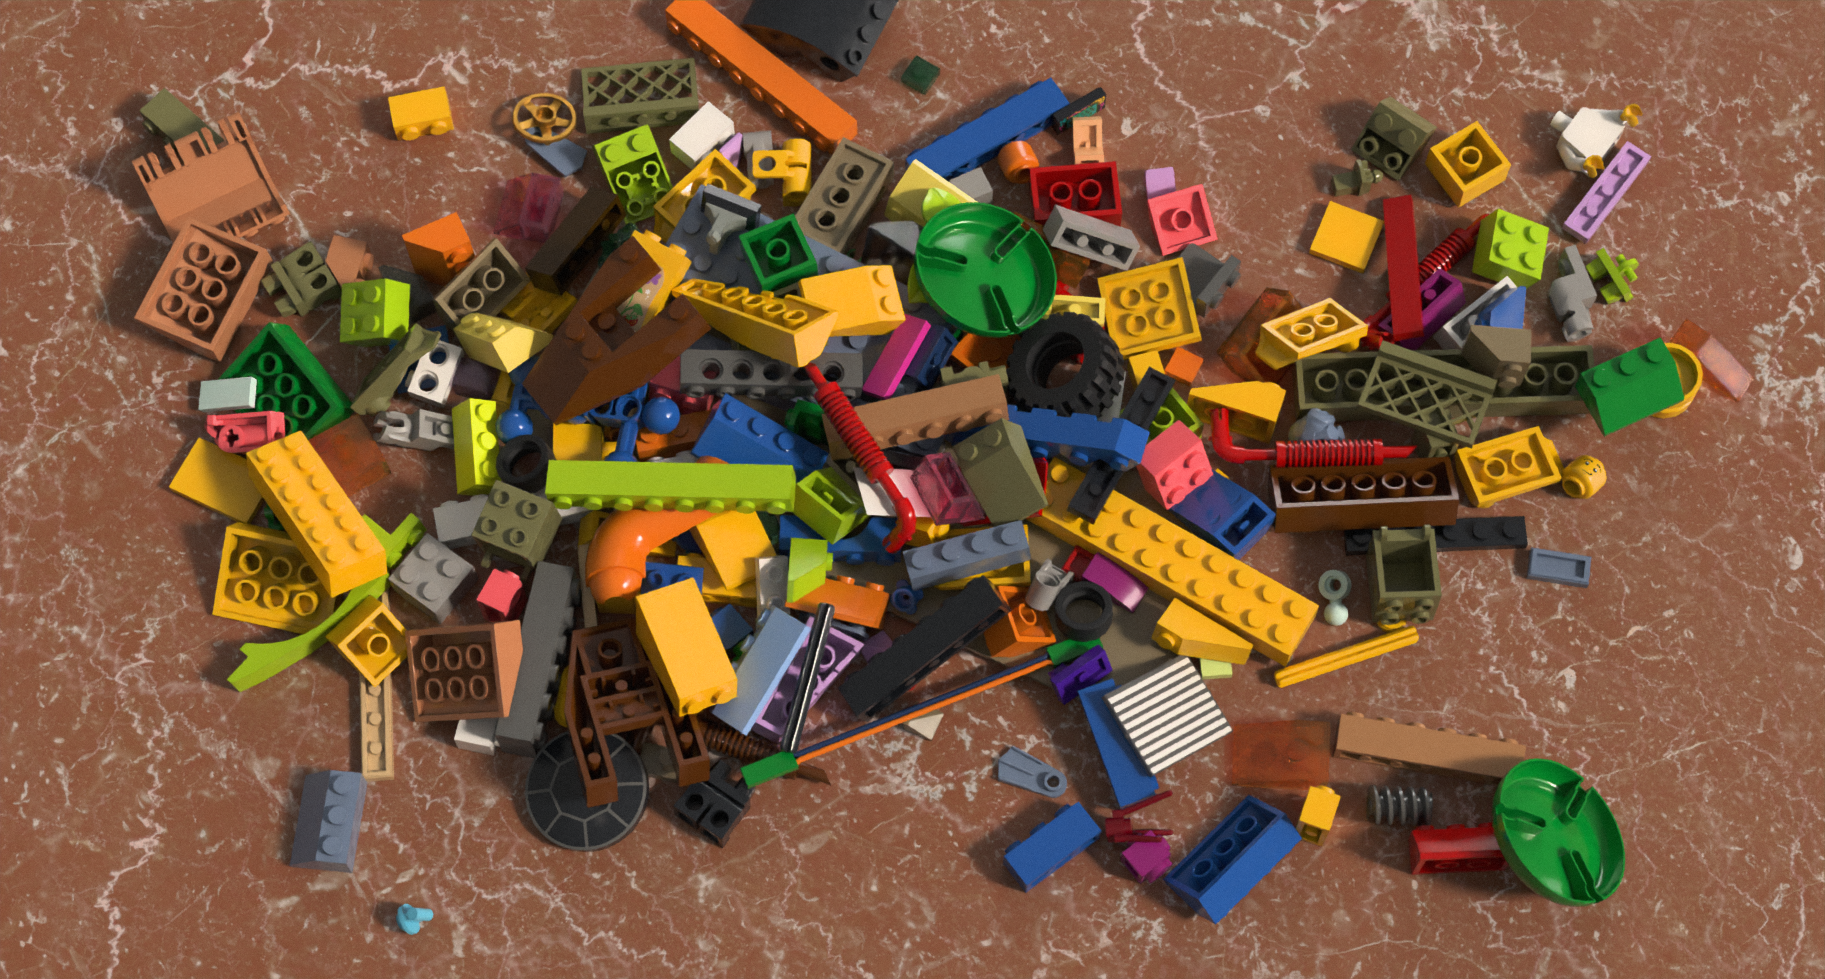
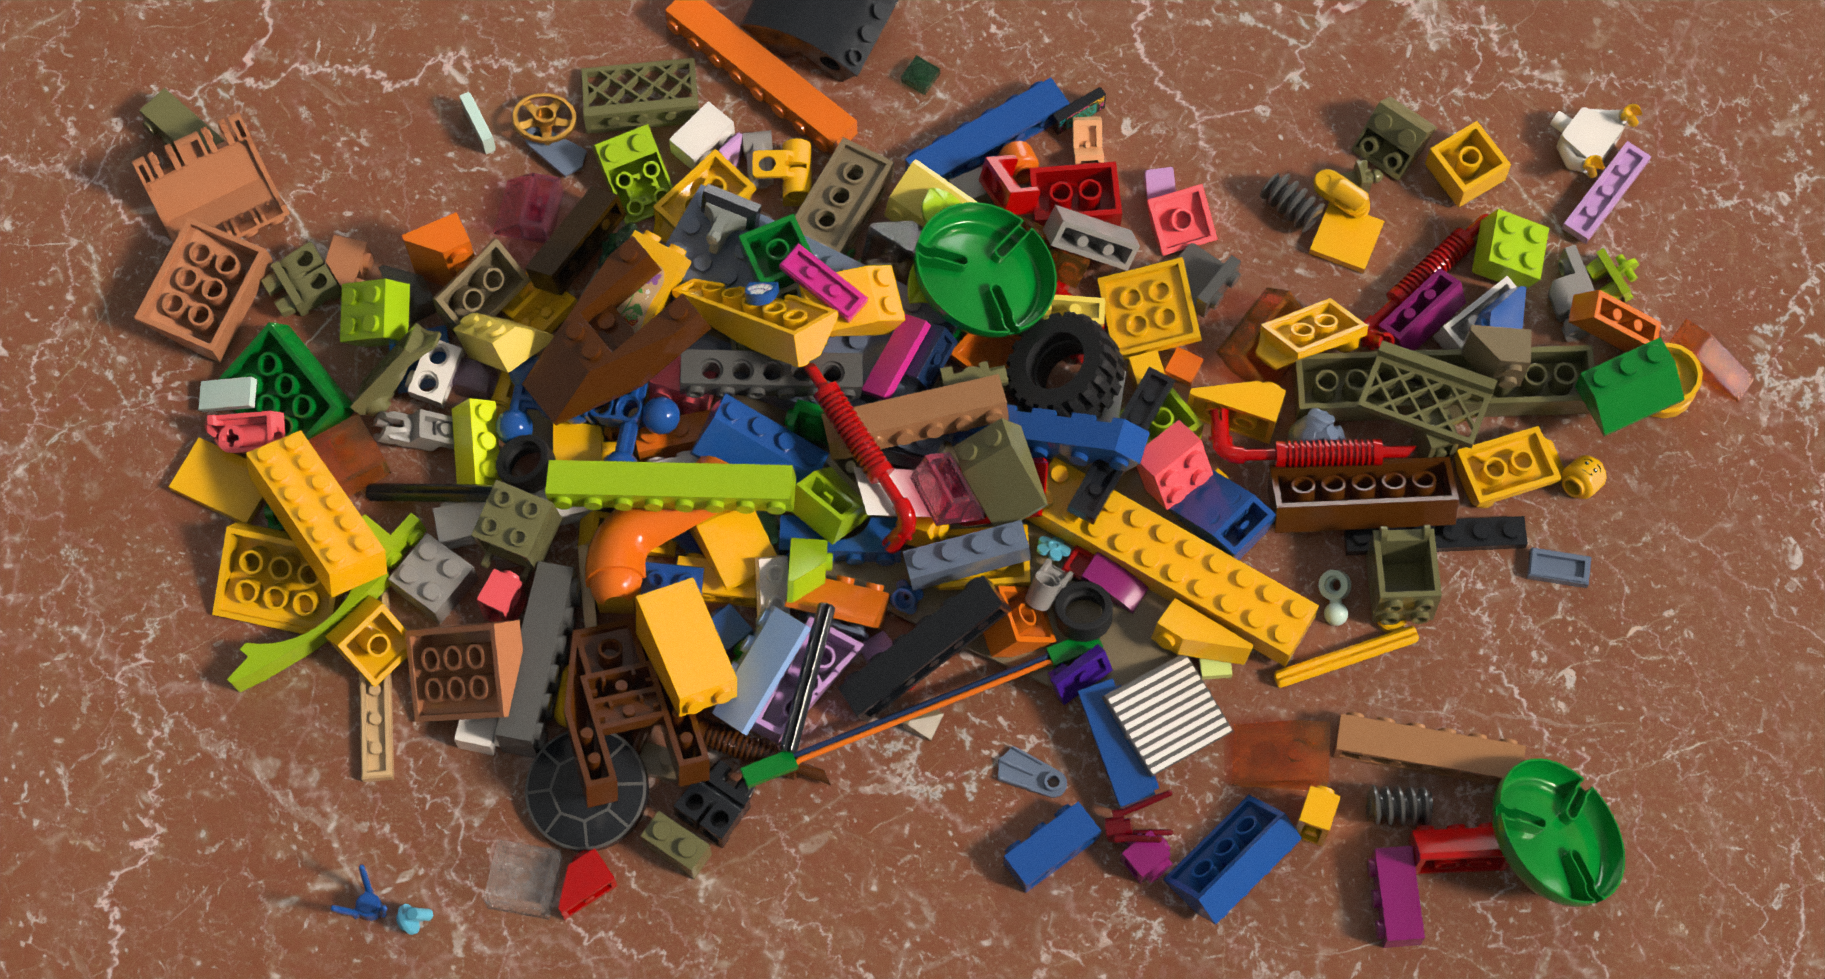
sand blue slope [290,770,368,873] -> none
yellow brick [388,86,454,141] -> none
red tile [1383,194,1424,341] -> none
none -> blue plant [330,865,387,921]
none -> black axle [365,483,493,503]
none -> light aqua tile [459,92,496,154]
none -> clear brick [483,839,563,920]
none -> red slope [558,848,618,920]
none -> olive brick [641,811,712,879]
none -> blue tile [745,282,779,306]
none -> dark pink tile [779,243,868,323]
none -> red panel [979,155,1041,215]
none -> medium azure plant [1036,536,1071,561]
none -> dark grey piece [1260,173,1325,233]
none -> yellow arm [1313,169,1370,219]
none -> magenta brick [1367,846,1425,948]
none -> orange brick [1568,290,1661,352]

